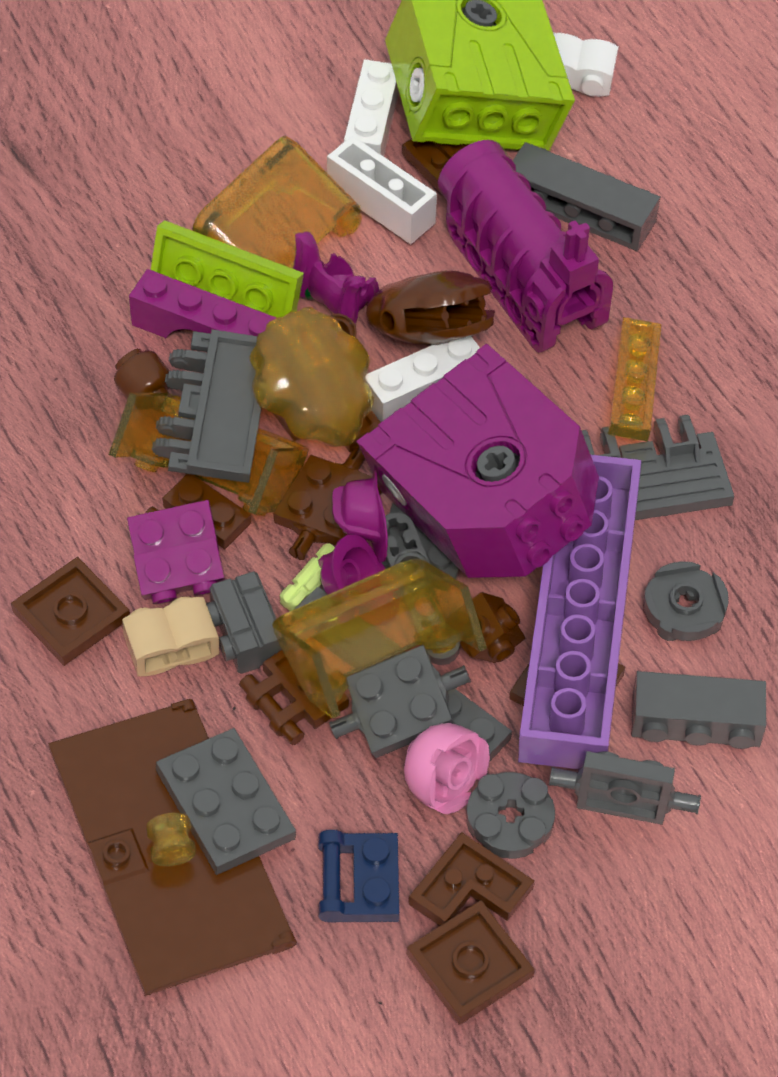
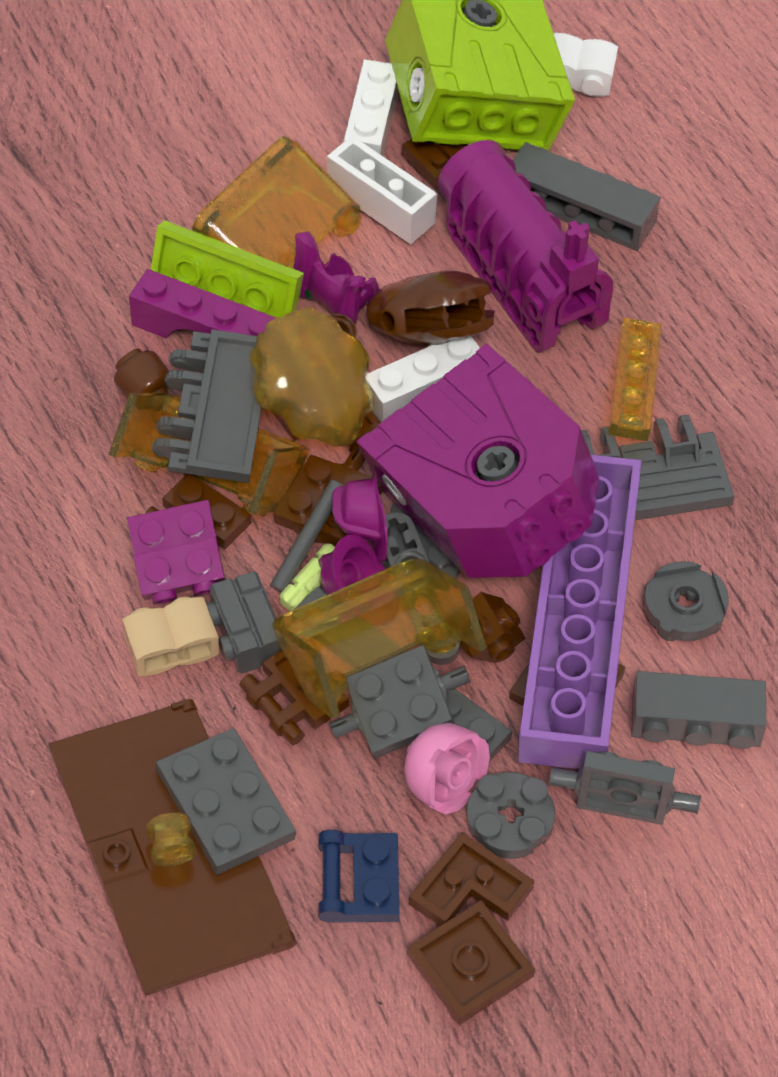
reddish brown plate [11,557,130,666] -> none
none -> dark grey bar [270,480,343,593]

